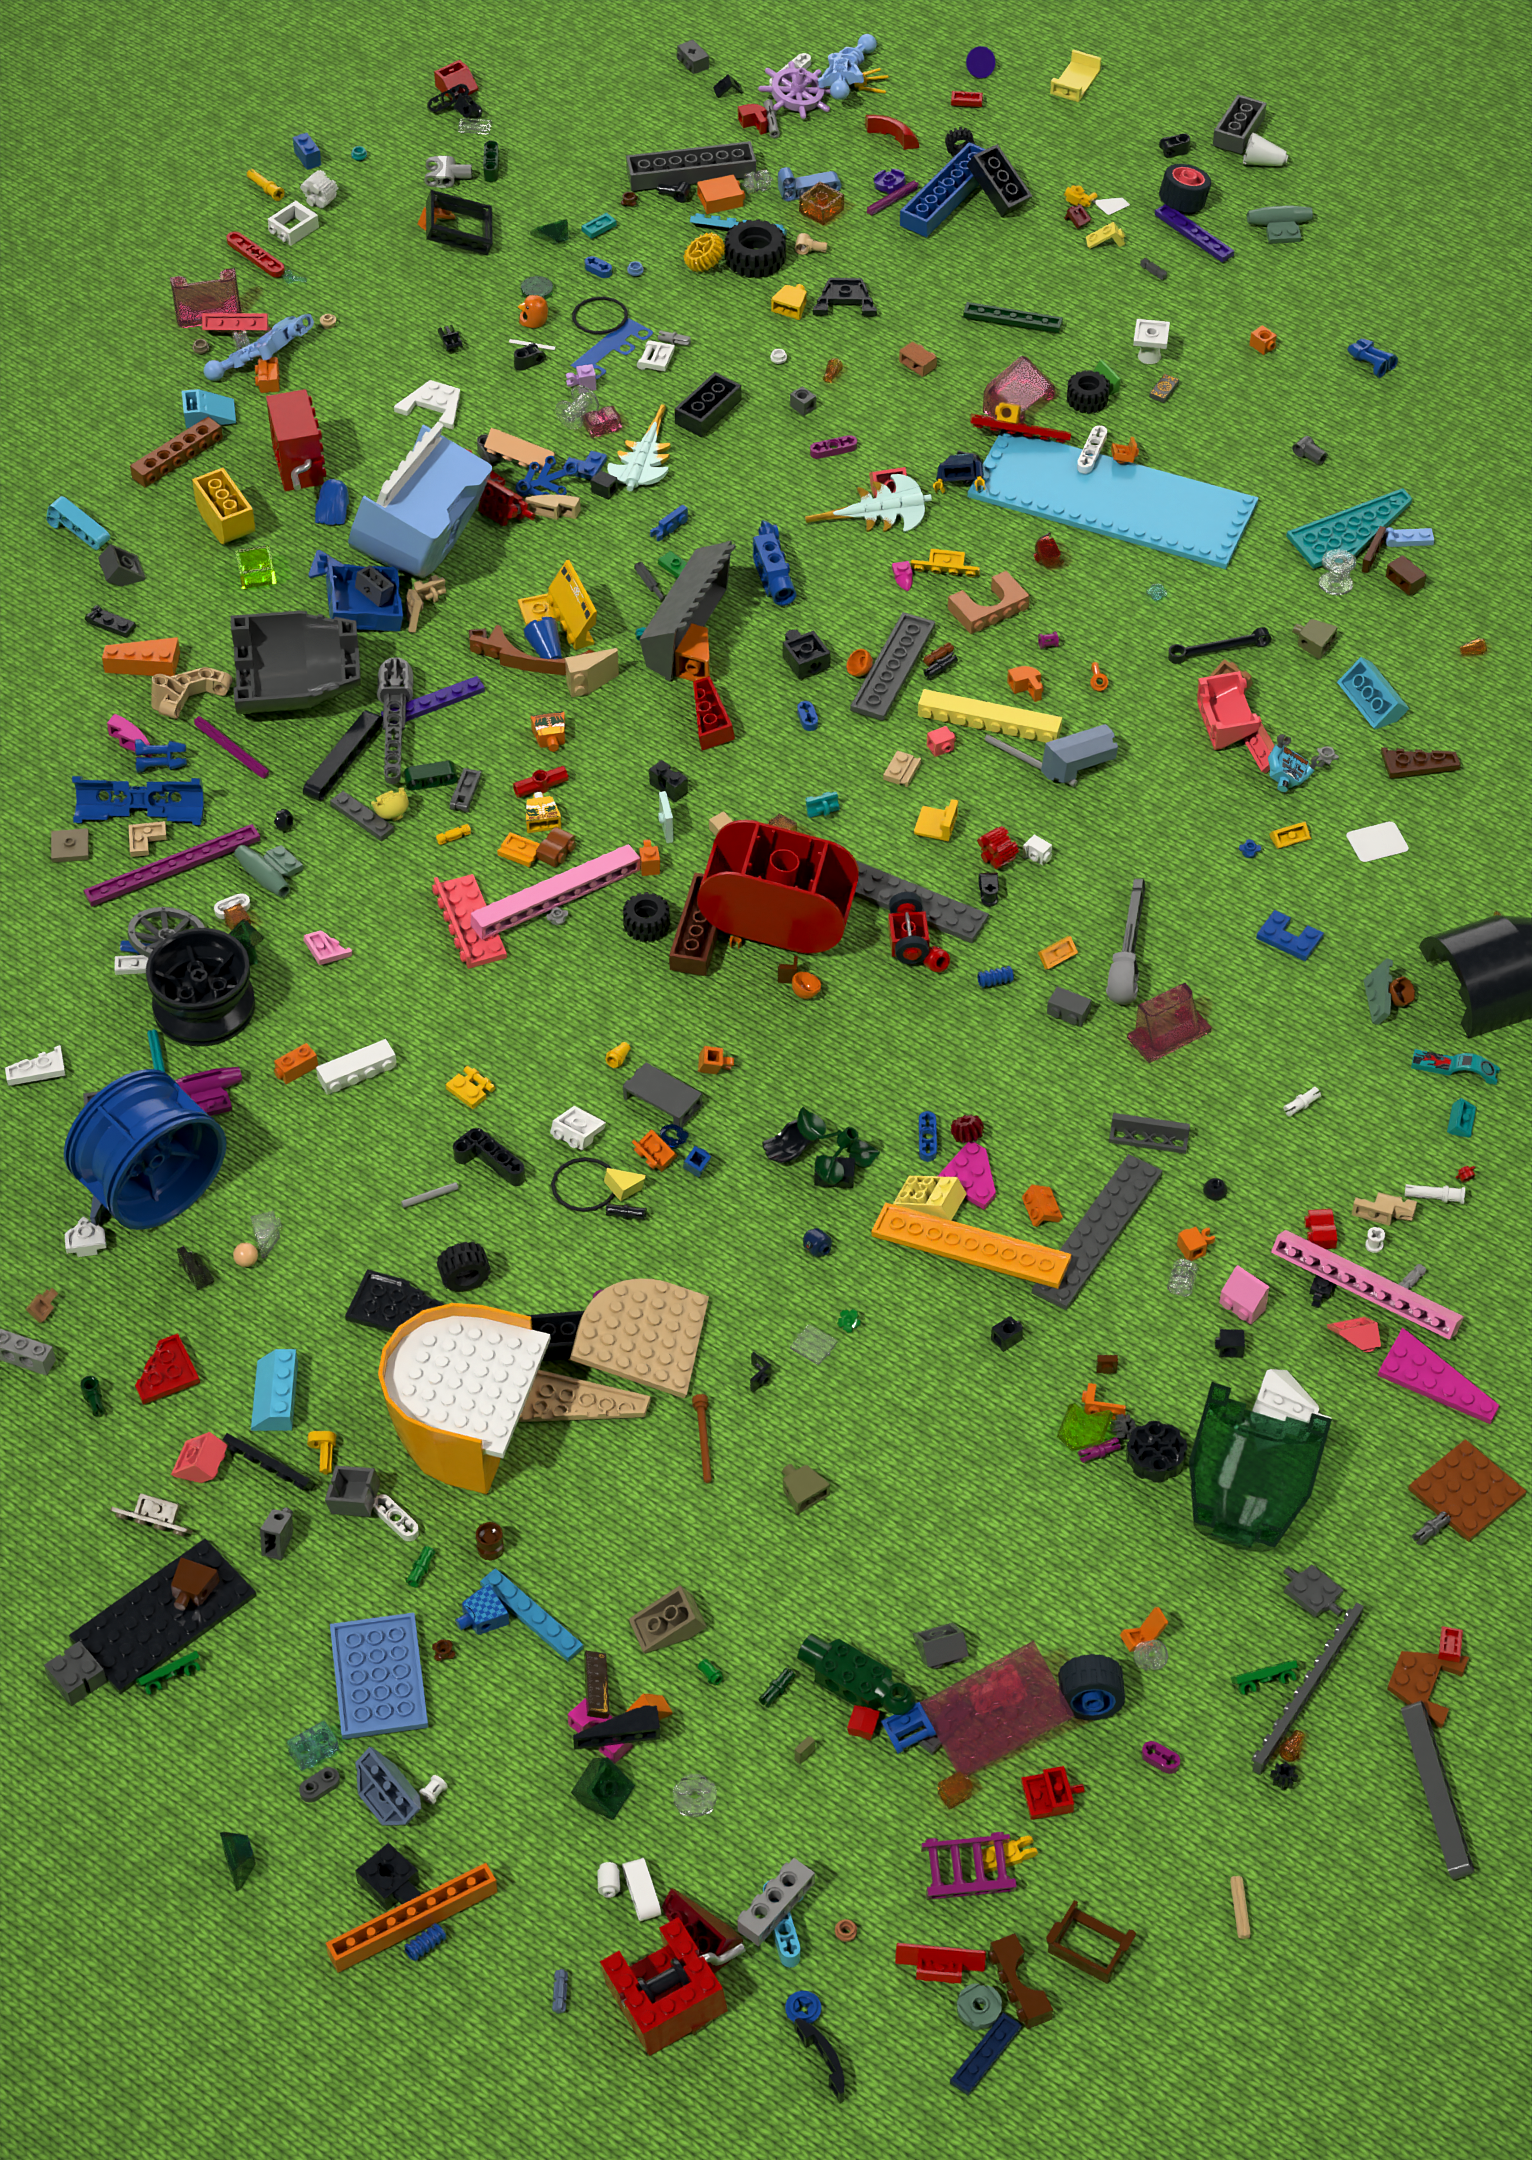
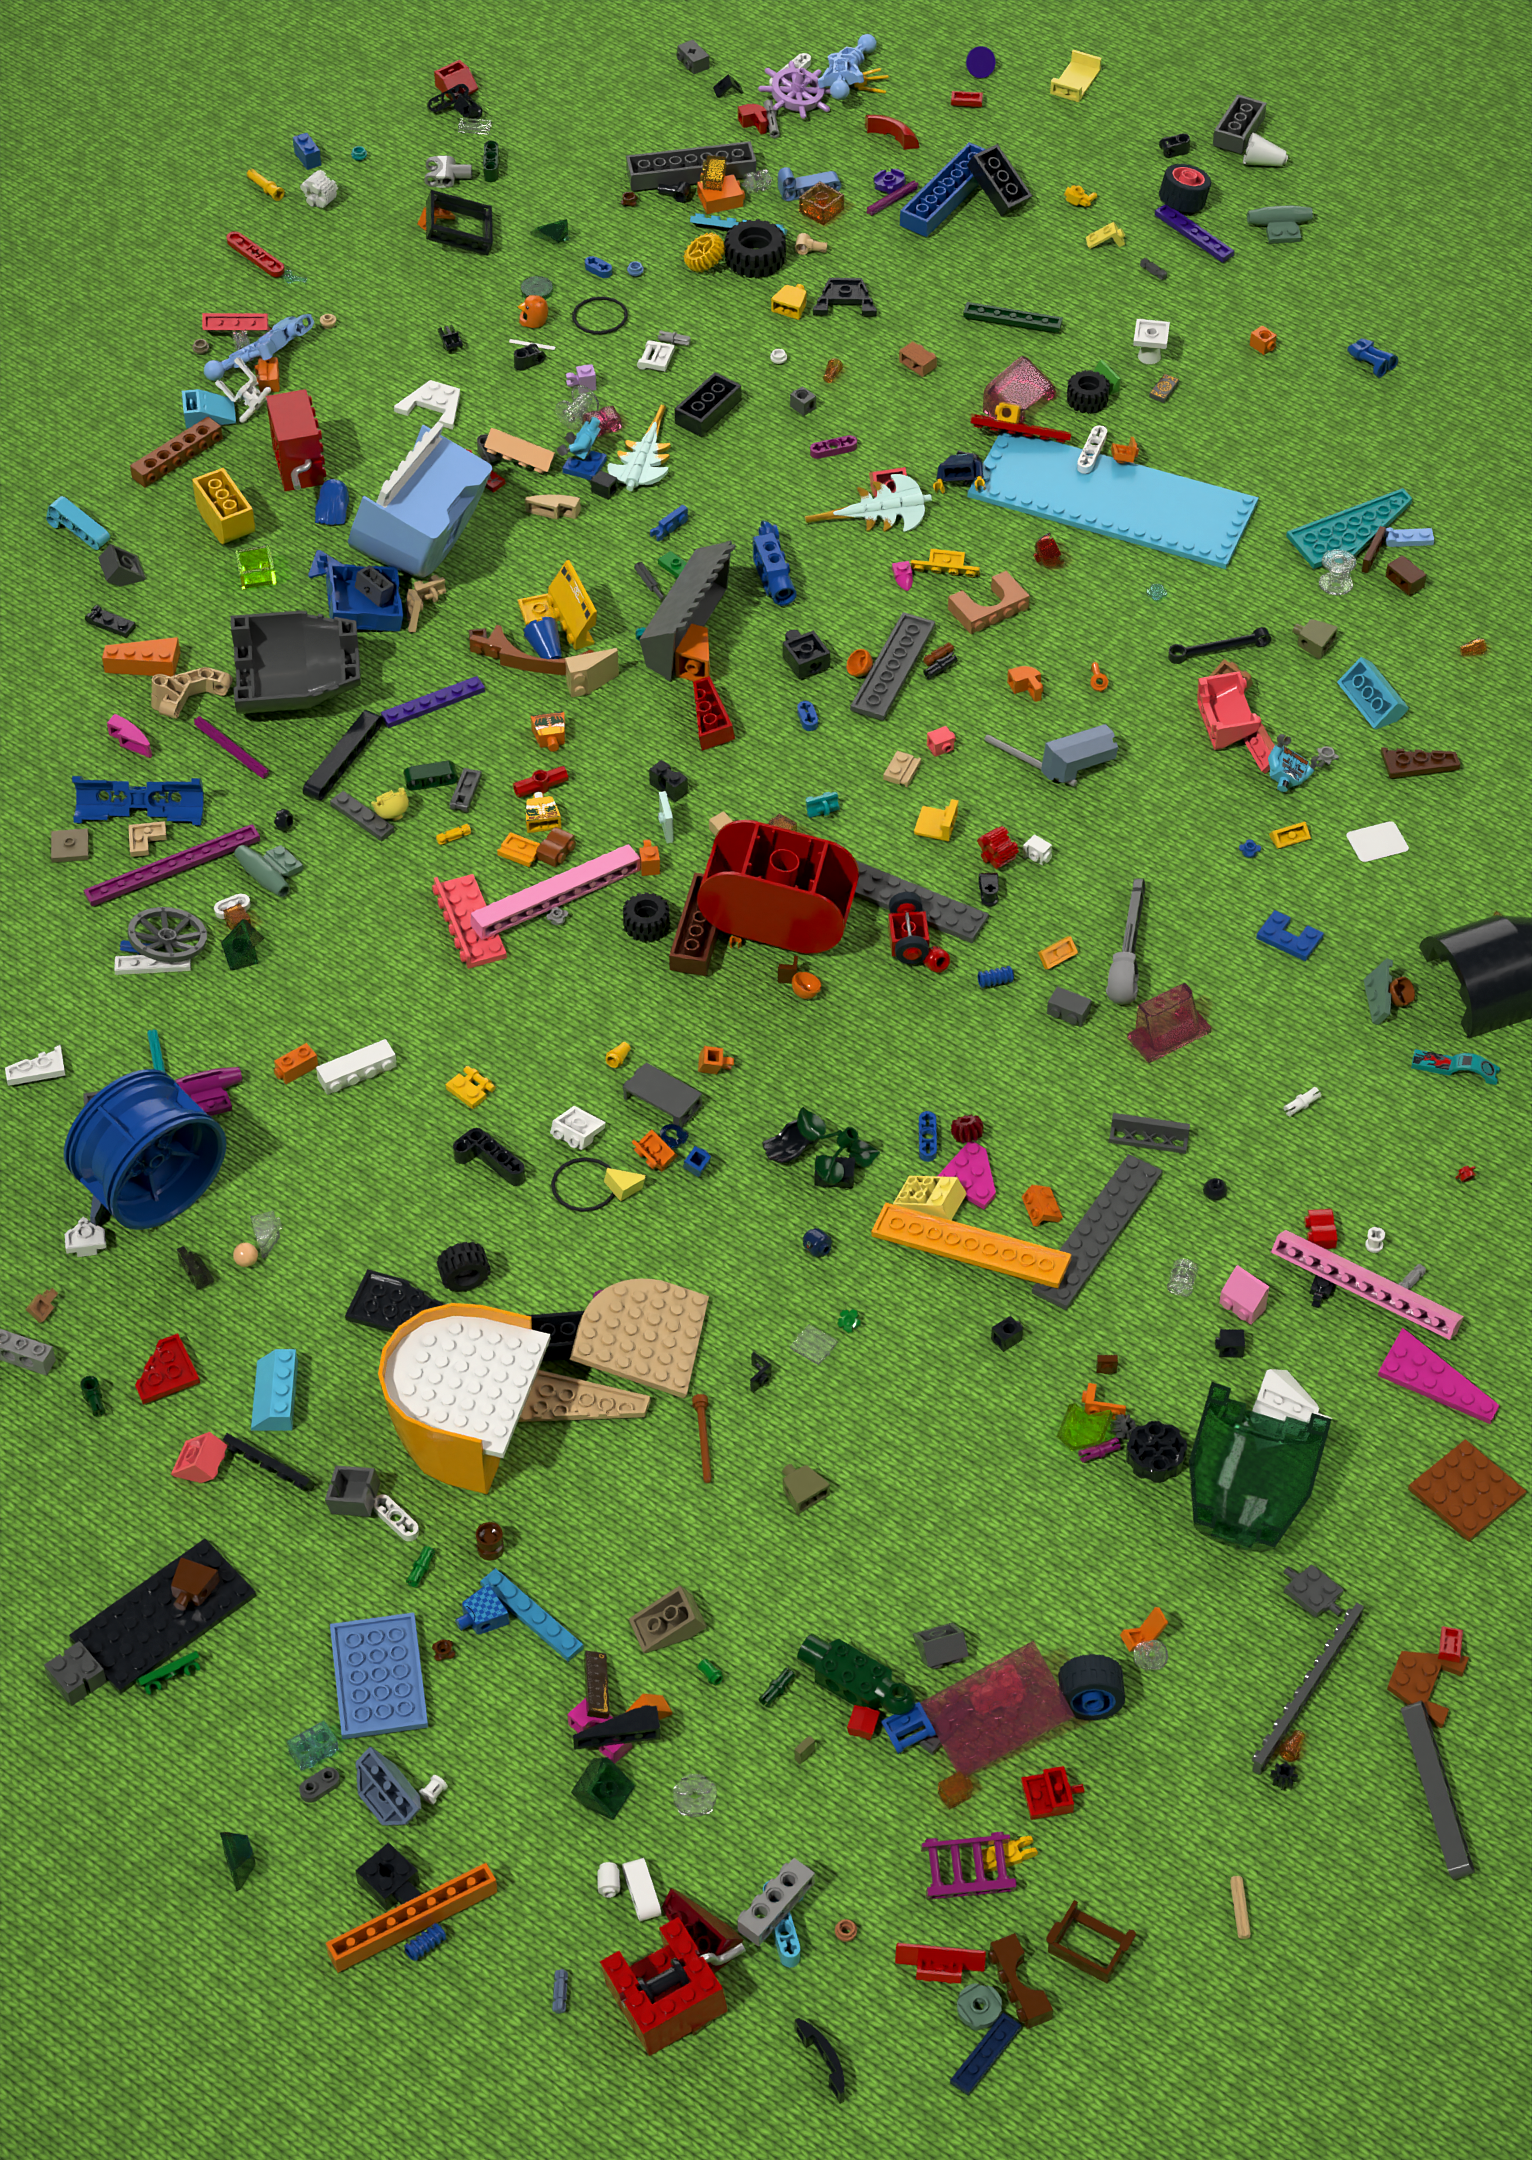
bracket [110,1493,193,1537] -> none
blue piece [135,739,187,773] -> none
black wheel [146,928,255,1047] -> none
windscreen [170,268,242,328] -> none
dark grey torso [260,1508,293,1560] -> none
white window [268,201,319,246] -> none
bright pink wing [303,931,352,965] -> none
yellow piece [307,1431,336,1475] -> none
dark grey piece [377,657,413,784] -> none
light grey bar [401,1182,459,1208] -> none
red piece [478,479,536,526] -> none
blue plant [515,456,579,496] -> none
blue piece [570,318,653,379] -> none
teal plate [581,213,617,239] -> none
black pin [606,1203,647,1220] -> none
blue gear [785,1991,821,2024] -> none
light yellow brick [918,689,1062,743] -> none
black tyre [945,127,975,156] -> none
magenta bush [1038,631,1059,649] -> none
dark red bracket [1064,204,1091,229] -> none
white sticker [1093,198,1130,215] -> none
magenta beam [1141,1741,1180,1774] -> none
orange brick [1177,1227,1215,1262] -> none
green plate [1231,1660,1298,1695] -> none
dark grey piece [1292,436,1328,465] -> none
coral slope [1327,1316,1381,1352] -> none
tan plate [1352,1192,1417,1226] -> none
white pin [1404,1184,1465,1205] -> none
dark grey pin [1412,1511,1451,1545] -> none
teal slope [1447,1098,1476,1138] -> none
none -> white piece [215,357,271,423]
none -> medium azure torso [556,417,601,459]
none -> clear yellow brick [700,155,727,191]

